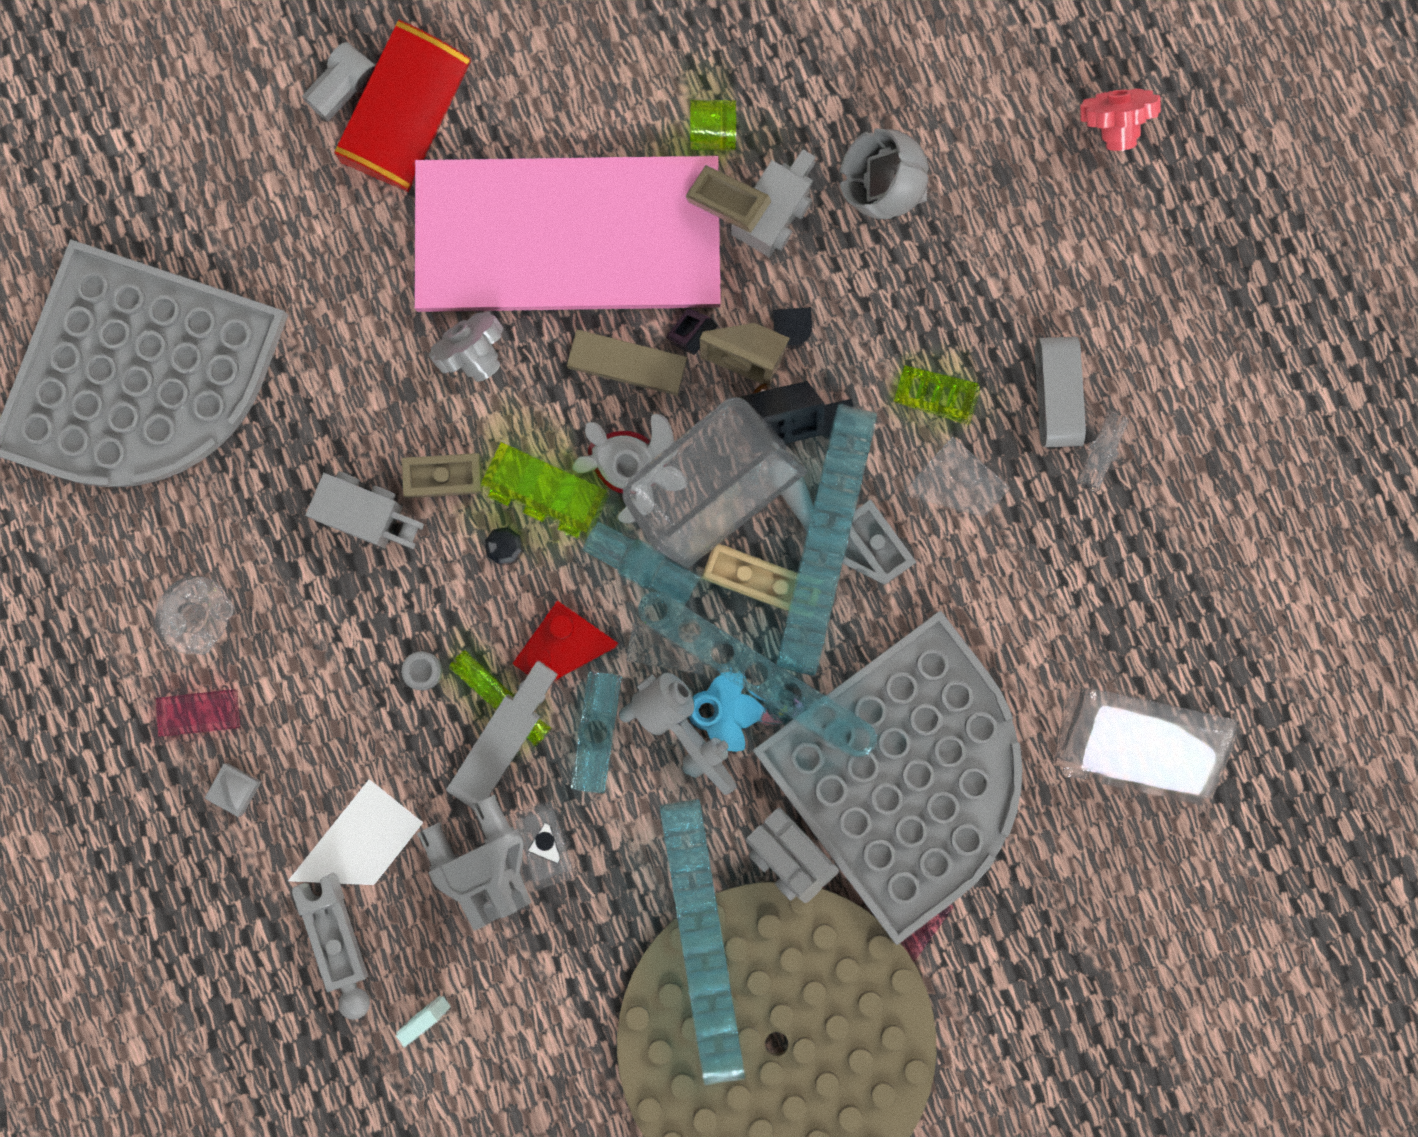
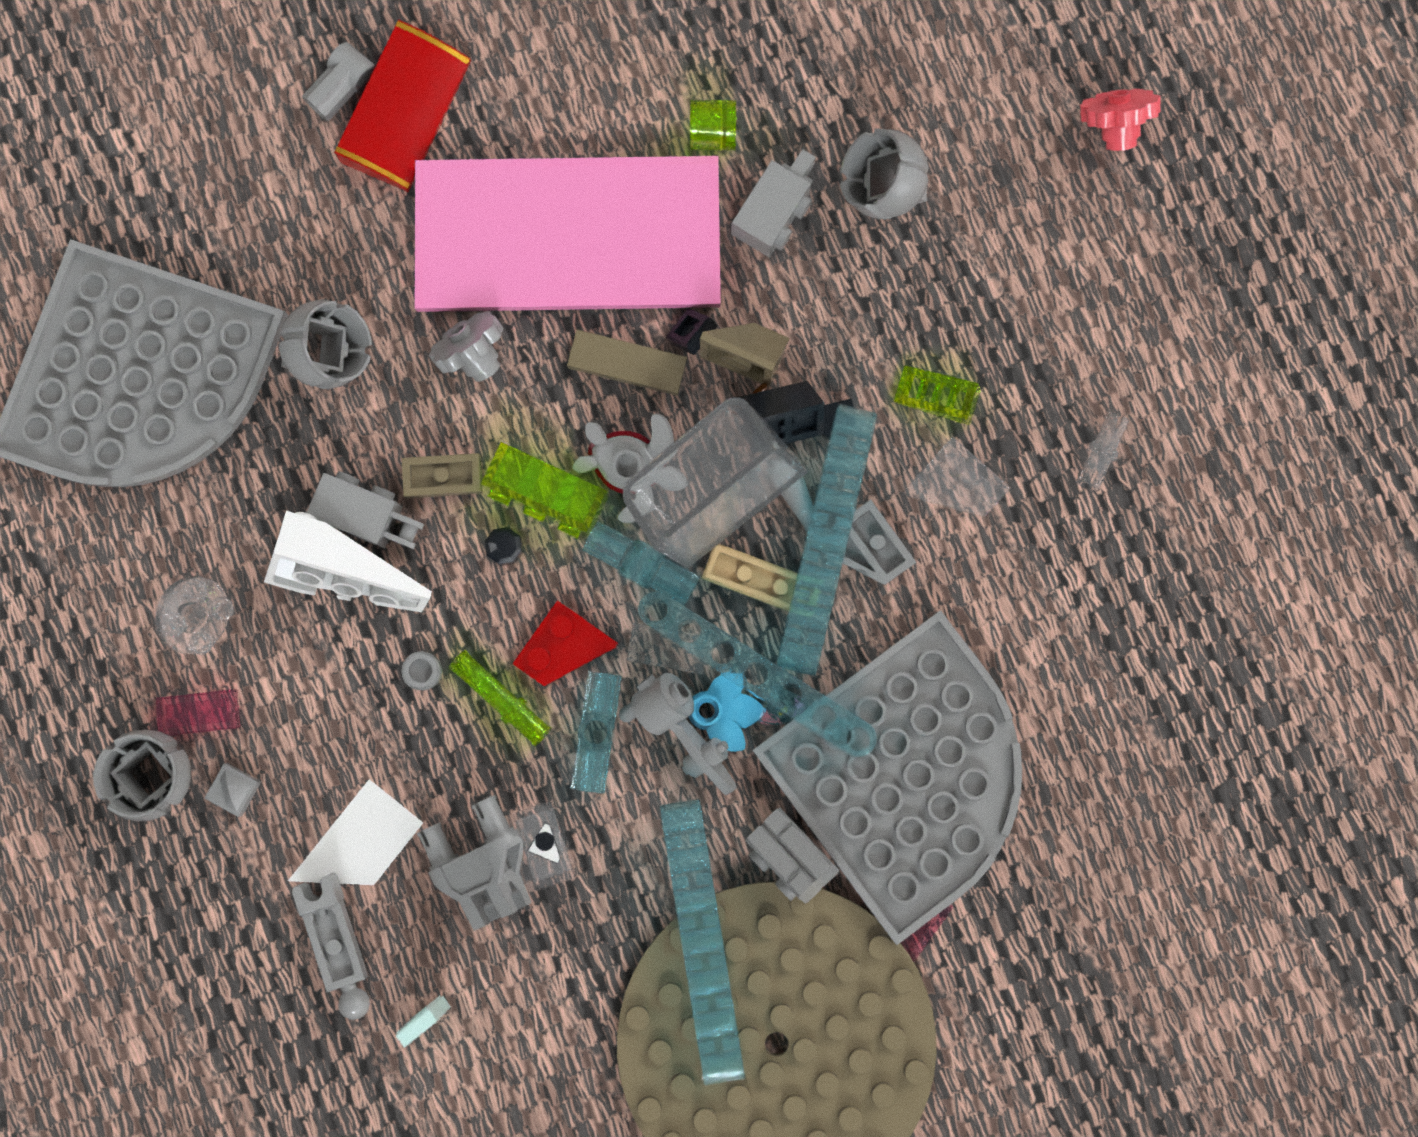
light grey piece [446,661,558,810] -> none
dark tan tile [685,165,771,233] -> none
black tile [773,307,812,349] -> none
light grey beam [1035,336,1086,448] -> none
clear windscreen [1052,687,1240,806] -> none
none -> light grey piece [93,730,192,821]
none -> white wedge [264,511,432,612]
none -> light grey piece [279,299,372,389]

